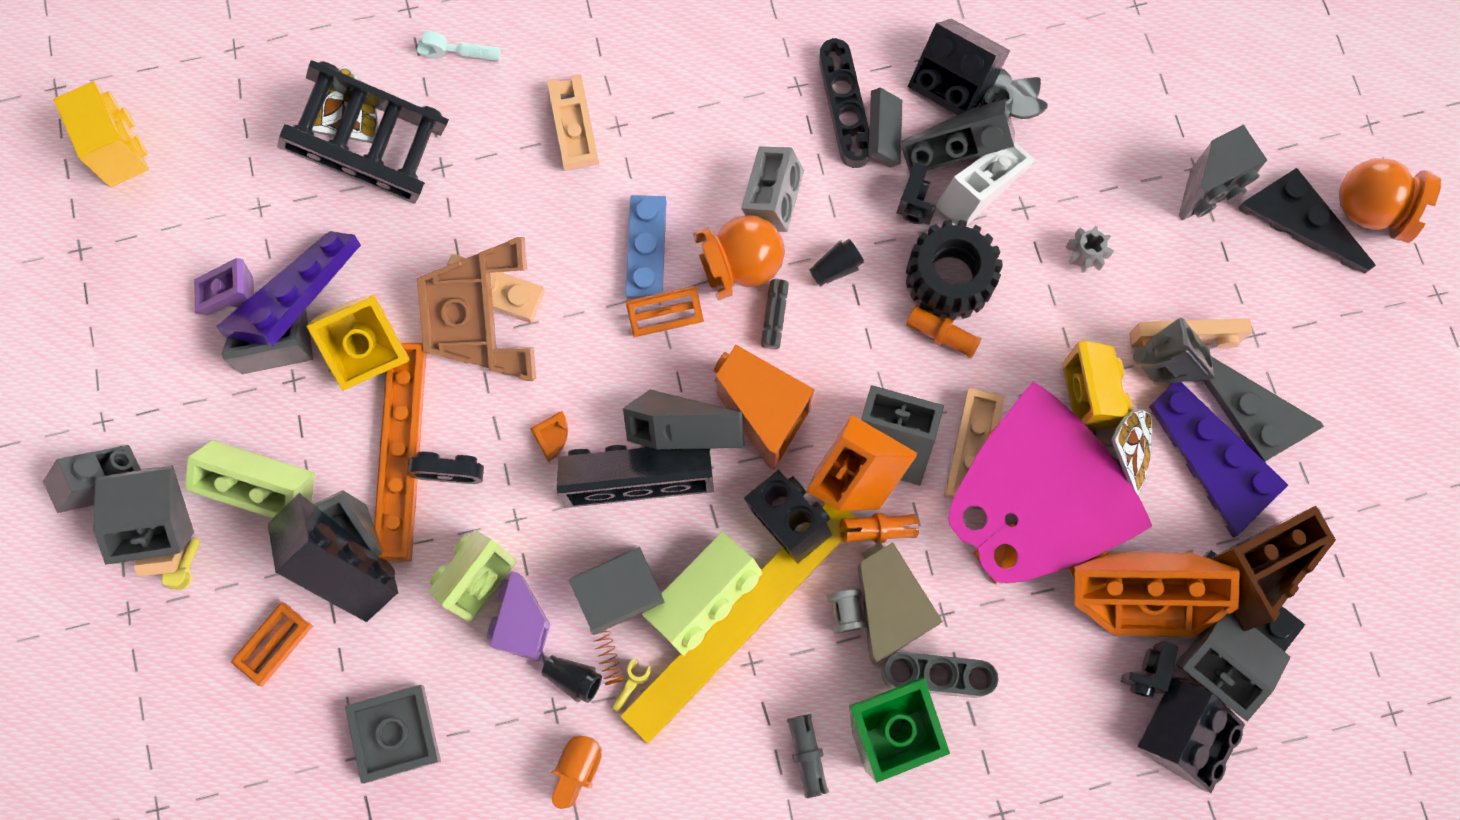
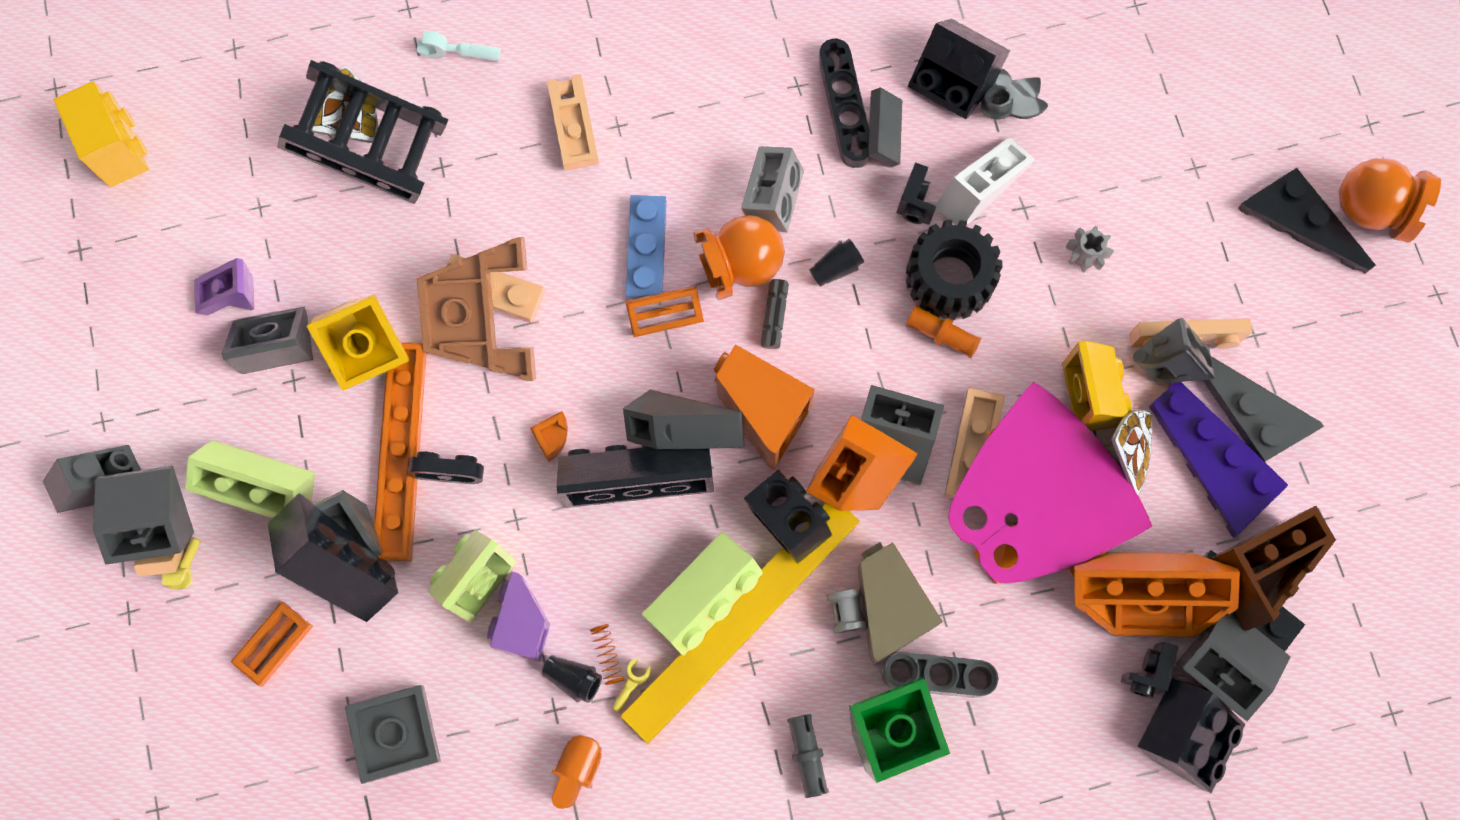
dark purple wing [216,231,361,346] -> none
dark grey slope [569,546,665,635] -> none
orange pin [839,513,919,544] -> none
dark grey slope [900,99,1015,174] -> none
dark grey slope [1179,124,1268,220] -> none

